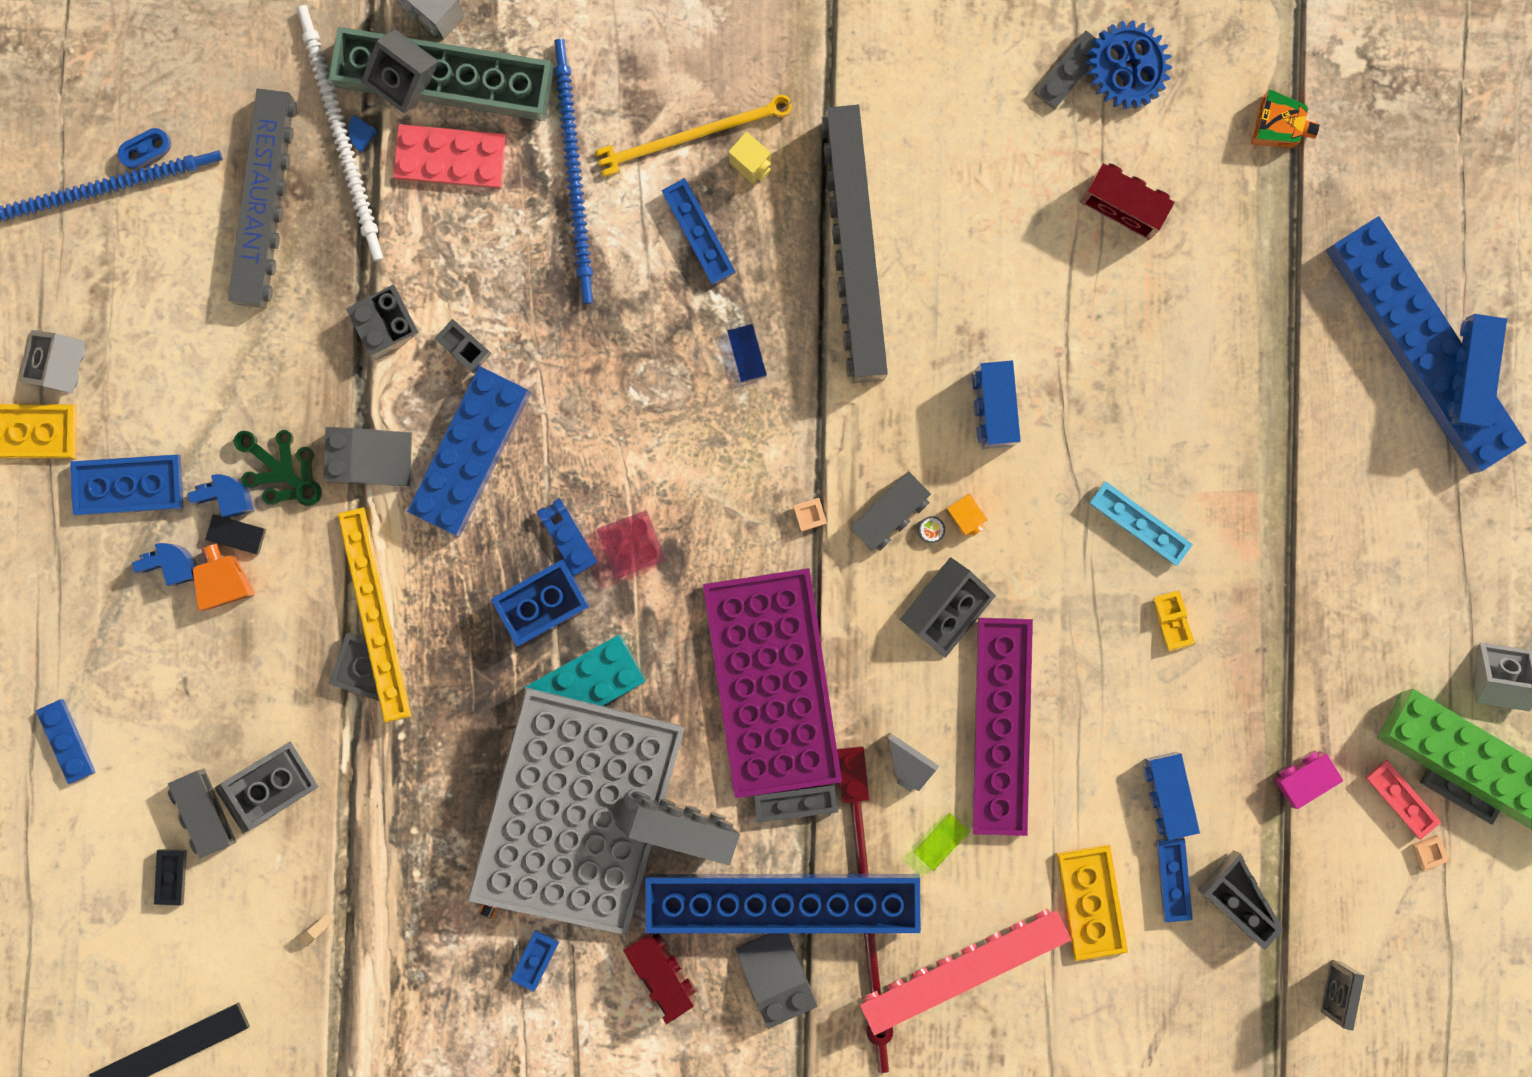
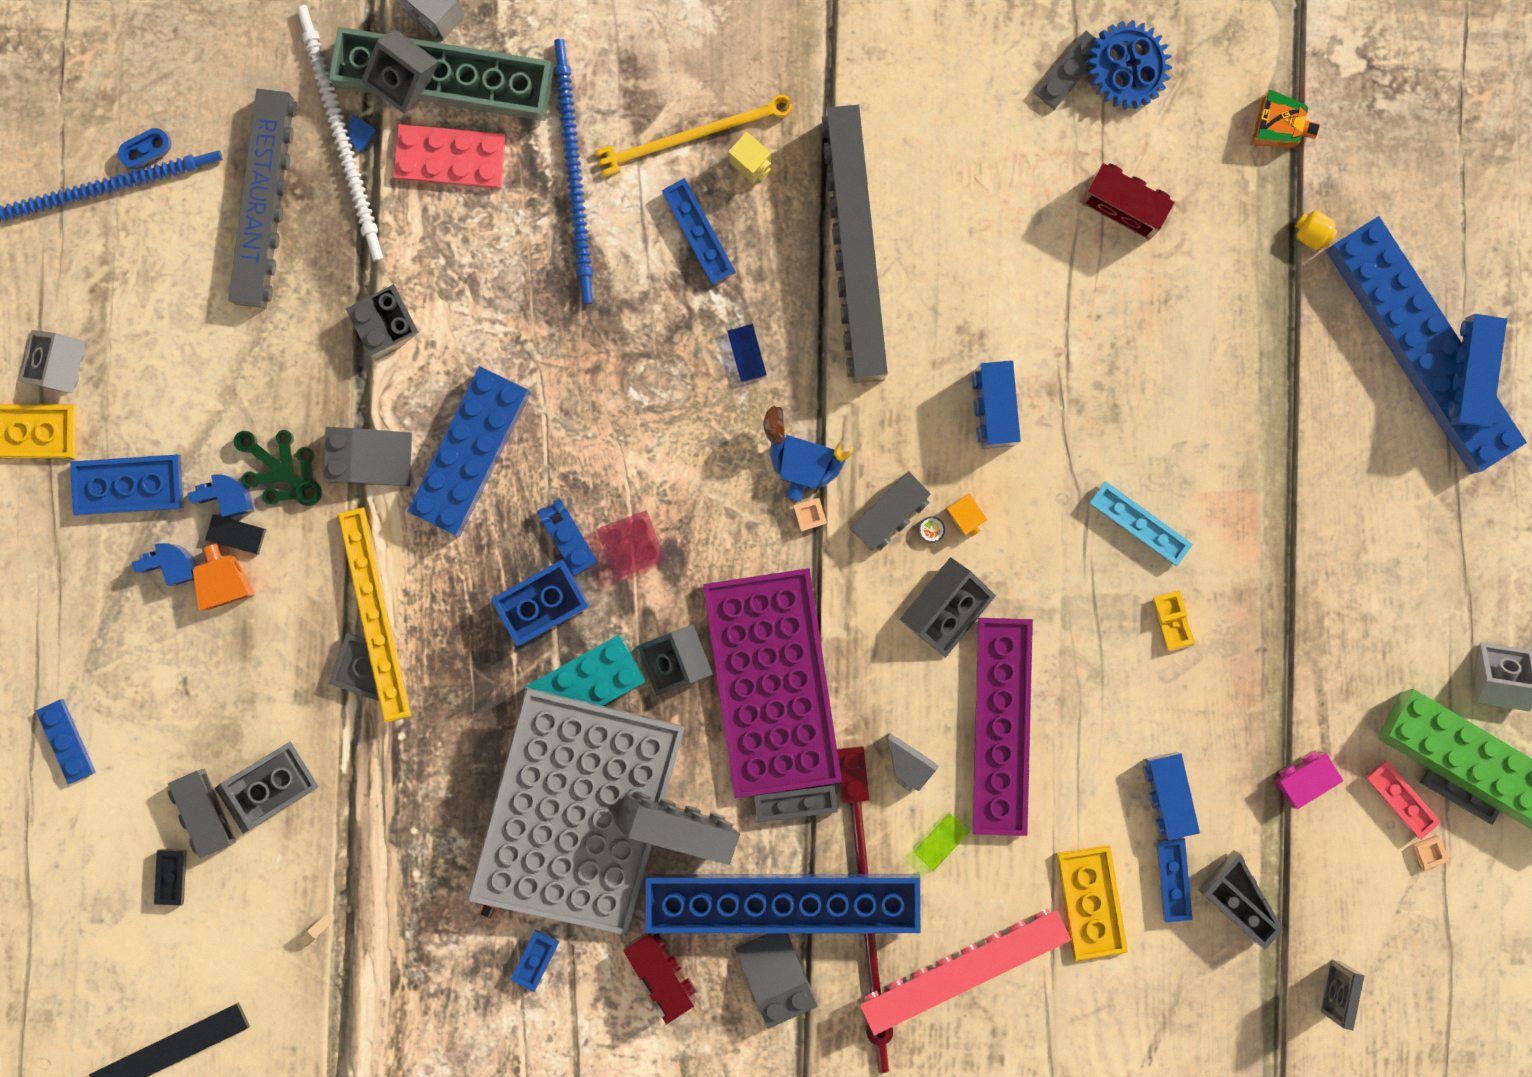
dark grey brick [434,319,492,373] -> none
none -> dark grey slope [637,624,713,696]
none -> blue torso [763,406,853,502]
none -> yellow head [1295,210,1337,250]

